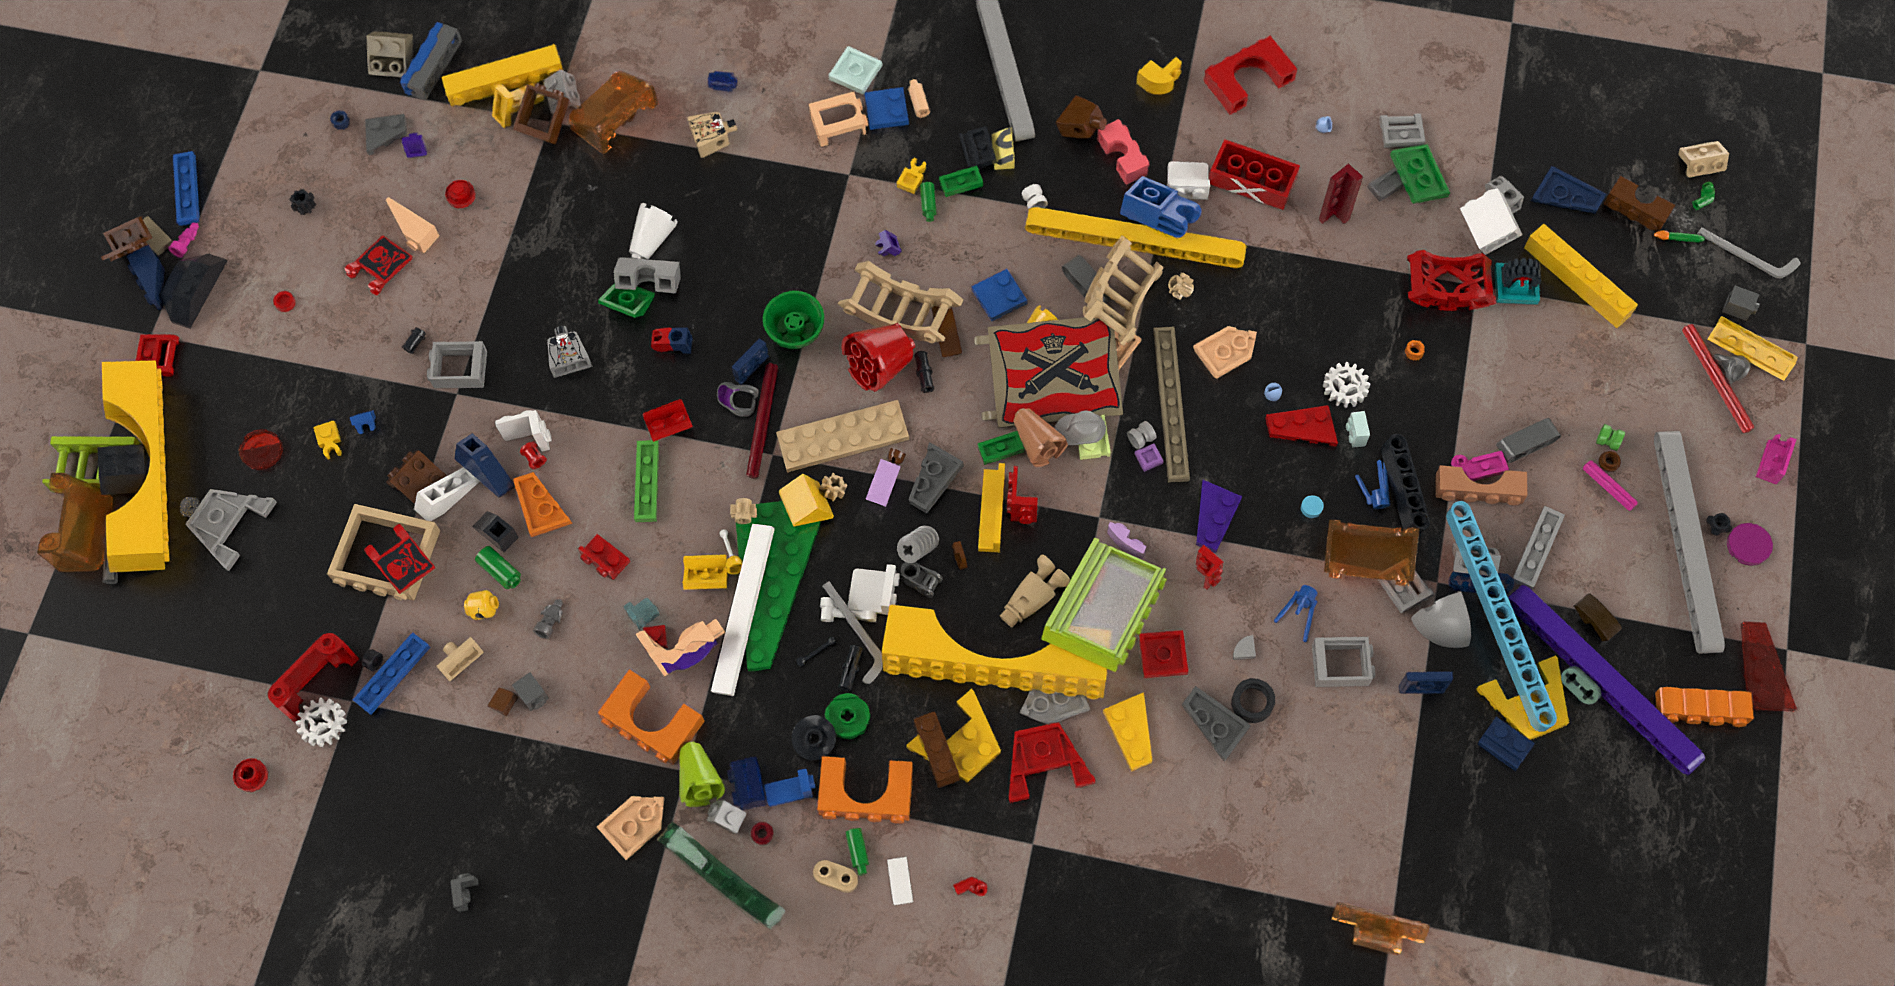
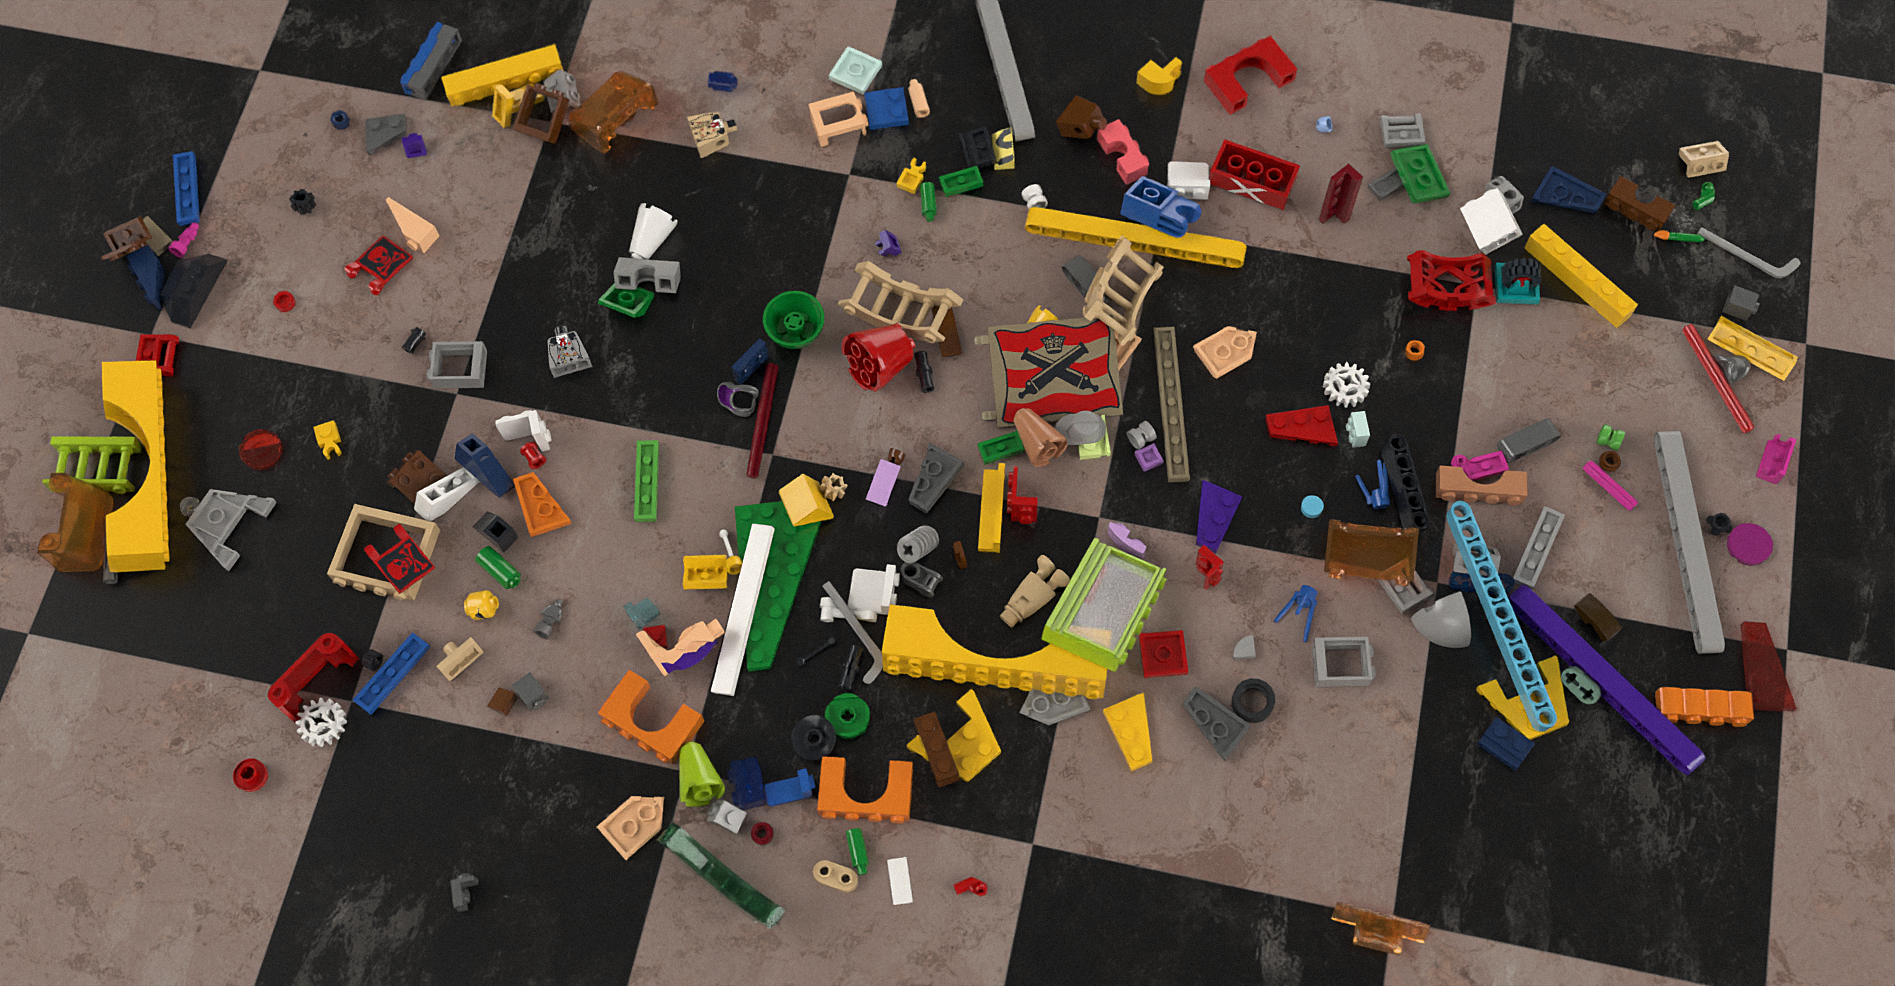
black brick [97,444,146,495] -> none
blue tile [350,410,376,434] -> none
dark tan slope [367,32,413,77] -> none
red plate [445,180,476,208] -> none
red bracket [578,534,630,580] -> none
red bracket [643,399,693,442] -> none
leg [651,328,693,354] -> none
tan gear [730,498,757,524] -> none
tan plate [776,400,909,472] -> none
blue plate [971,269,1027,322] -> none
red wing [1009,722,1096,803] -> none
tan gear [1168,273,1194,300] -> none
light blue hinge [1264,383,1282,401] -> none
dark blue plate [1398,672,1453,694] -> none

